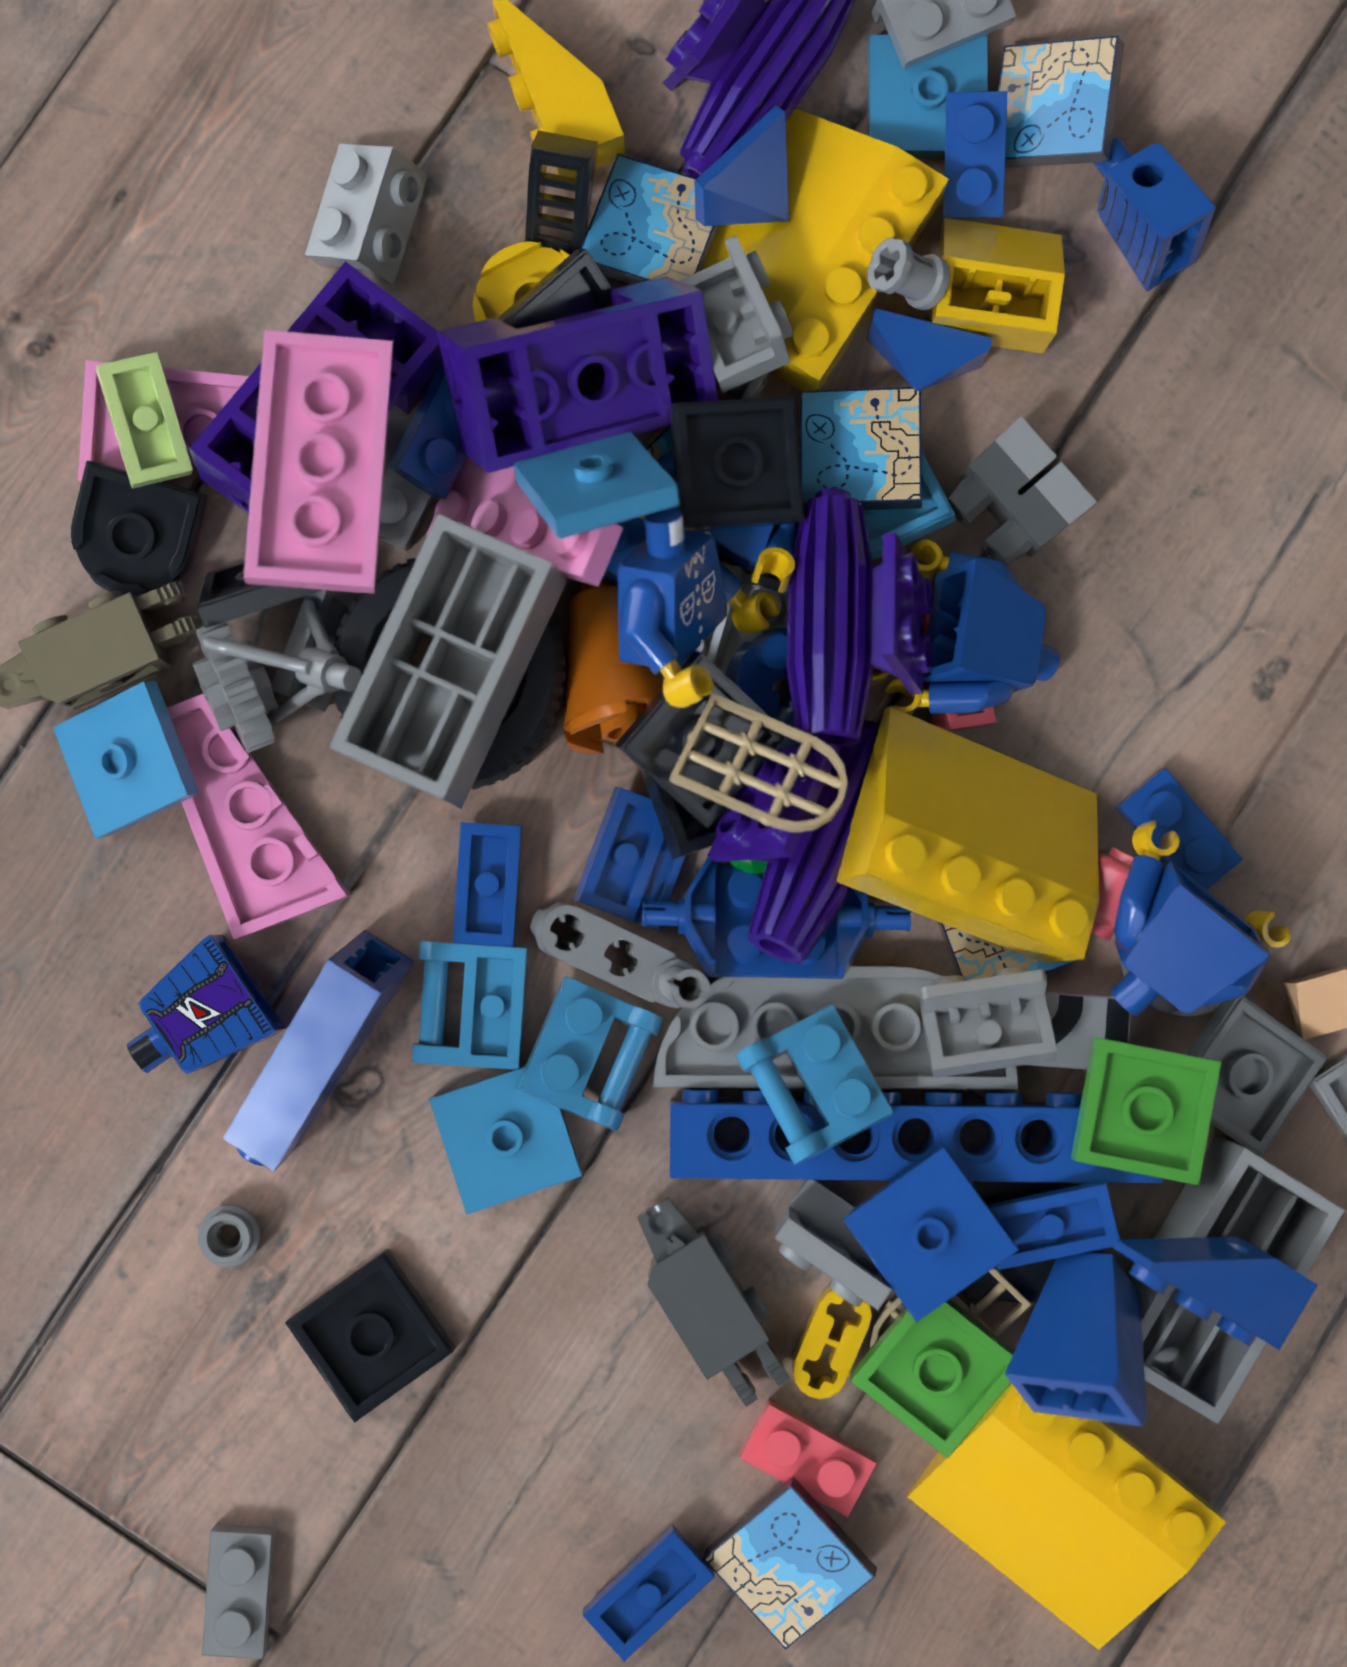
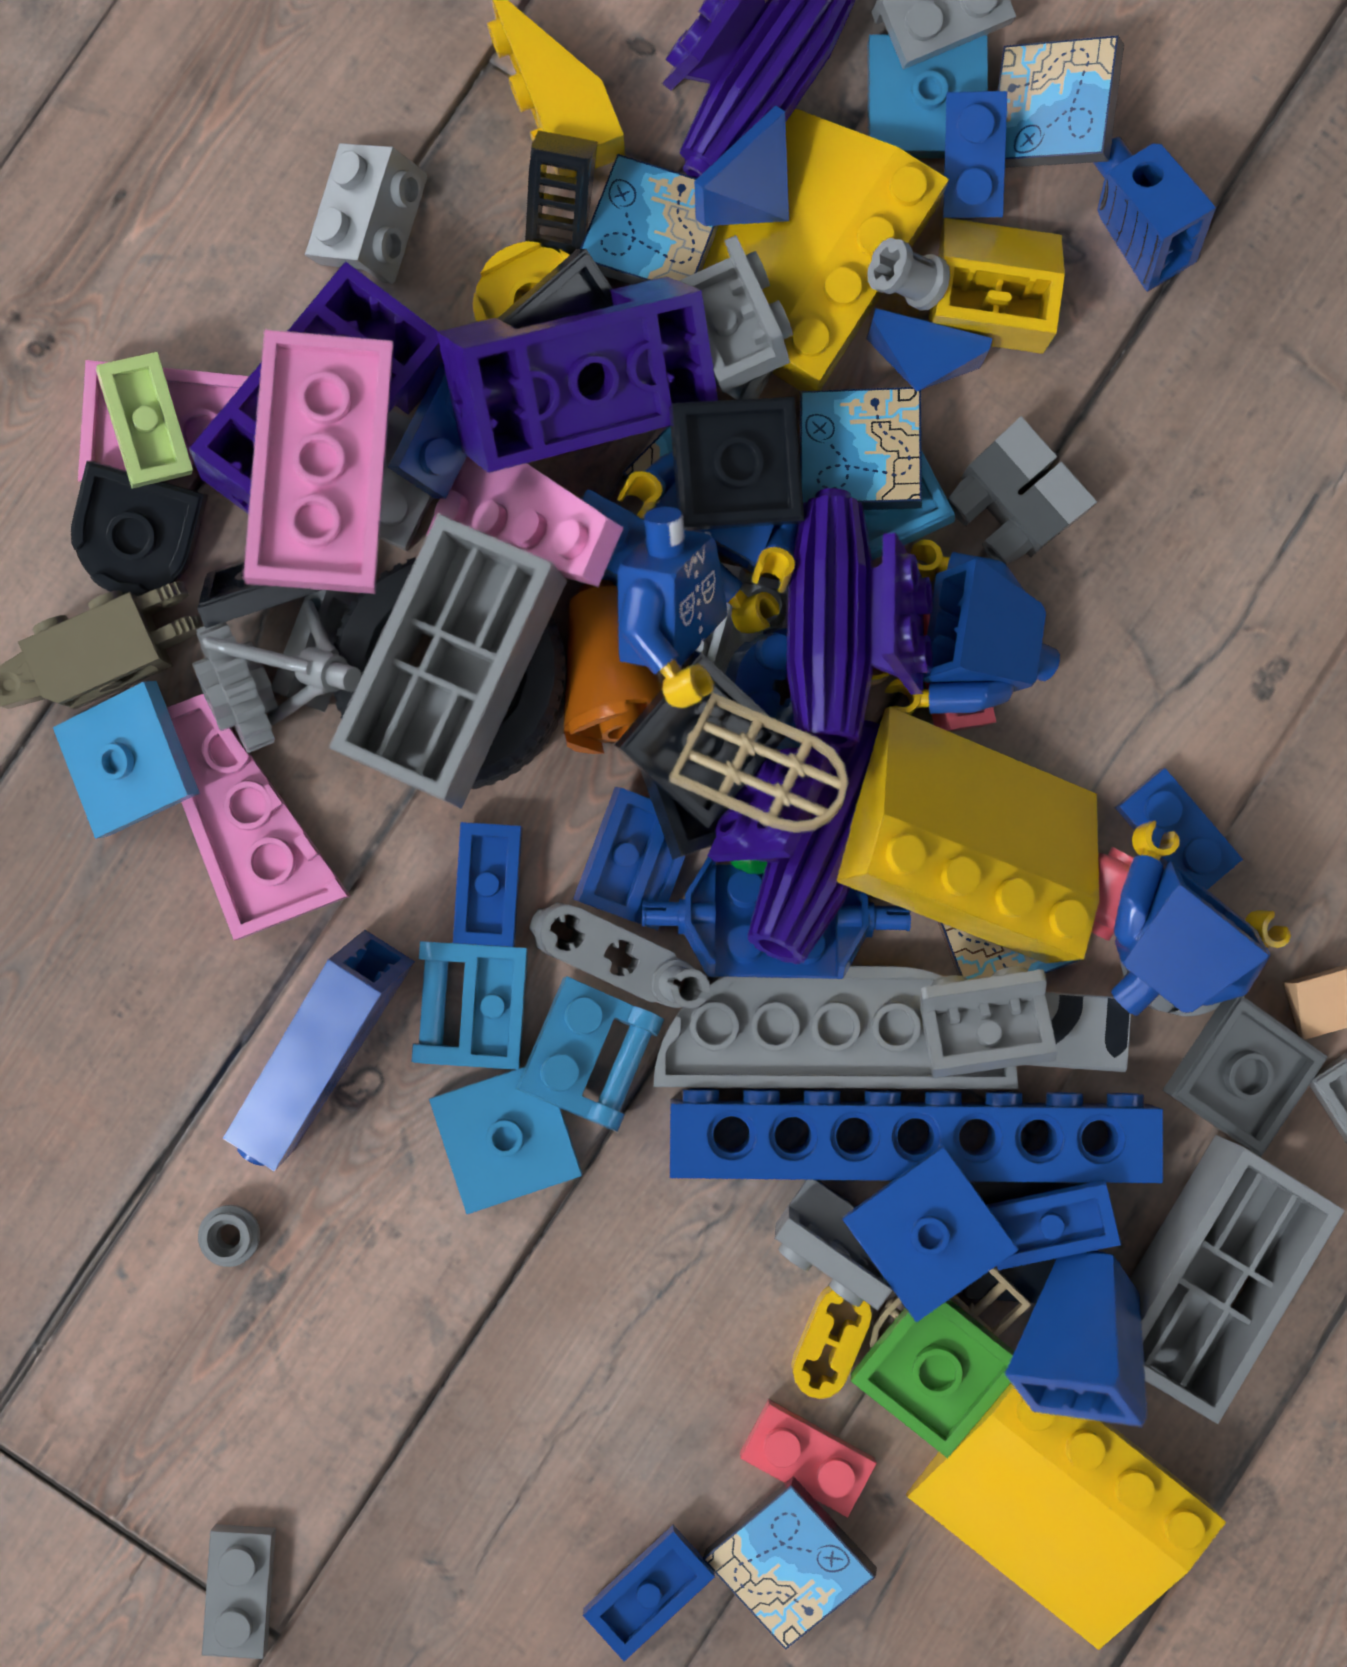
torso [127,935,286,1074] -> none
black tile [285,1249,456,1423] -> none
dark azure plate [514,432,679,539] -> none
dark grey hinge [638,1197,790,1407] -> none
dark azure plate [736,1004,893,1166] -> none
bright green plate [1071,1037,1221,1186] -> none
blue slope [1113,1236,1318,1350] -> none

